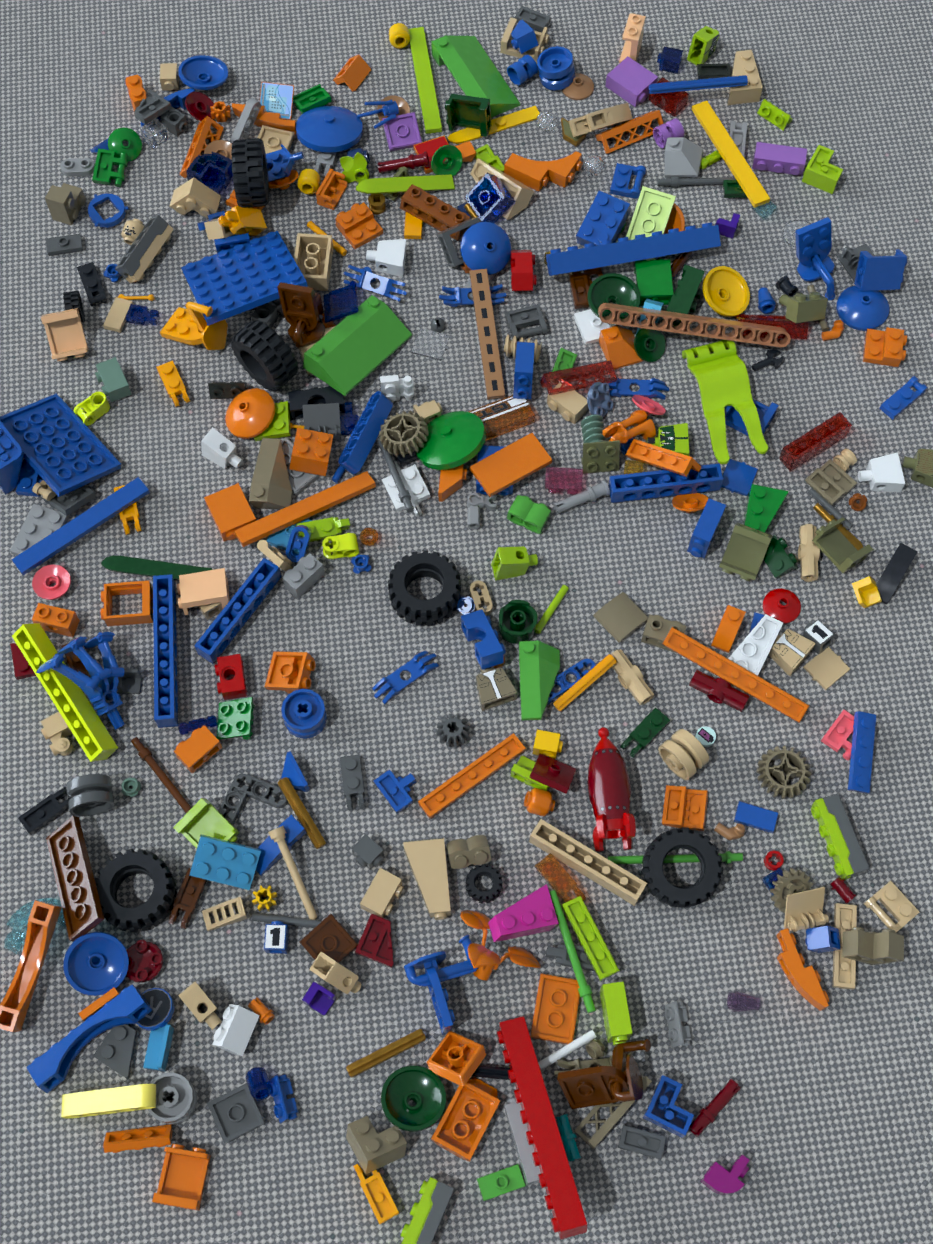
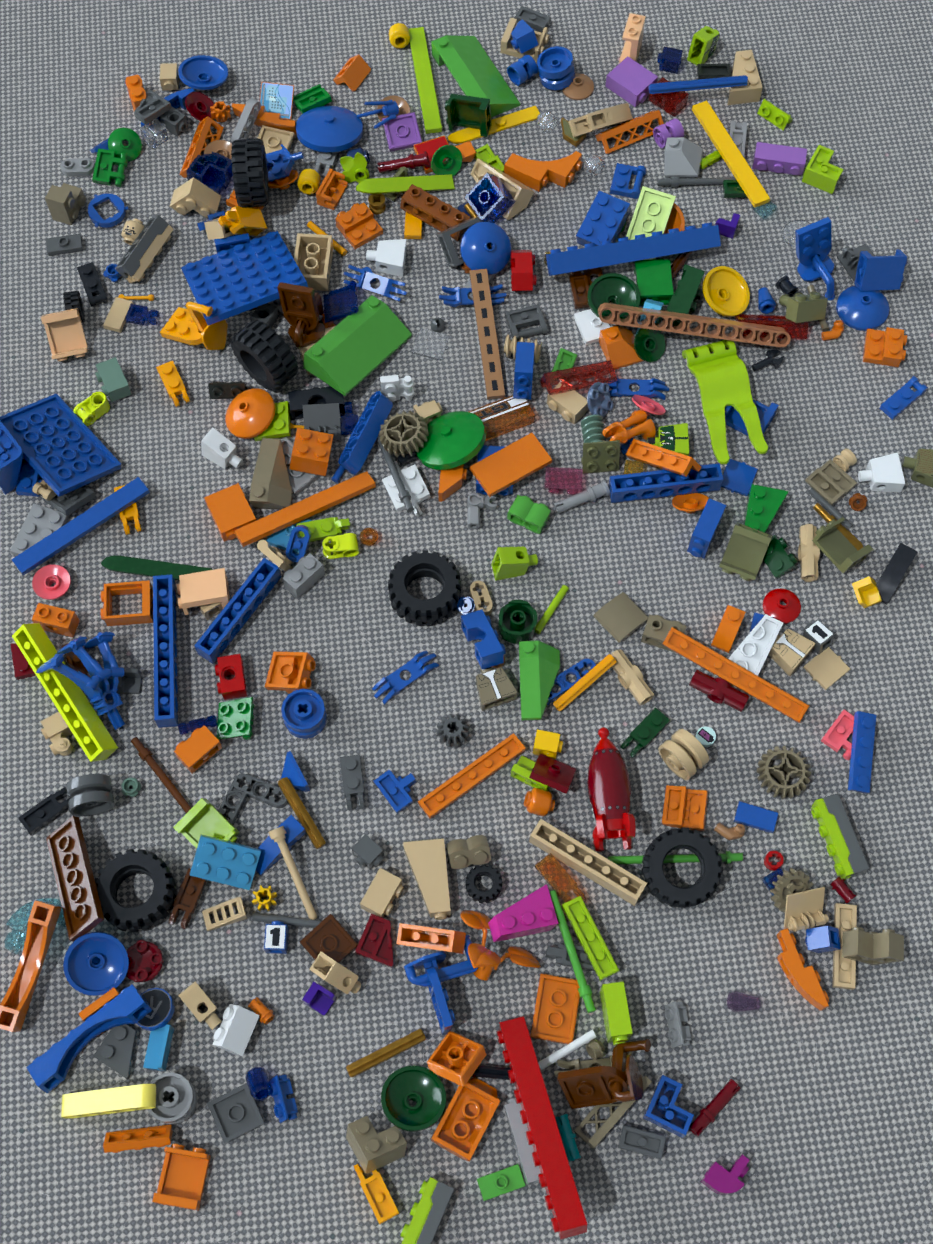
blue plate [351,555,372,574] -> none
clear red brick [779,412,852,472] -> none
tan plate [864,881,920,933] -> none
none -> orange brick [396,923,466,954]

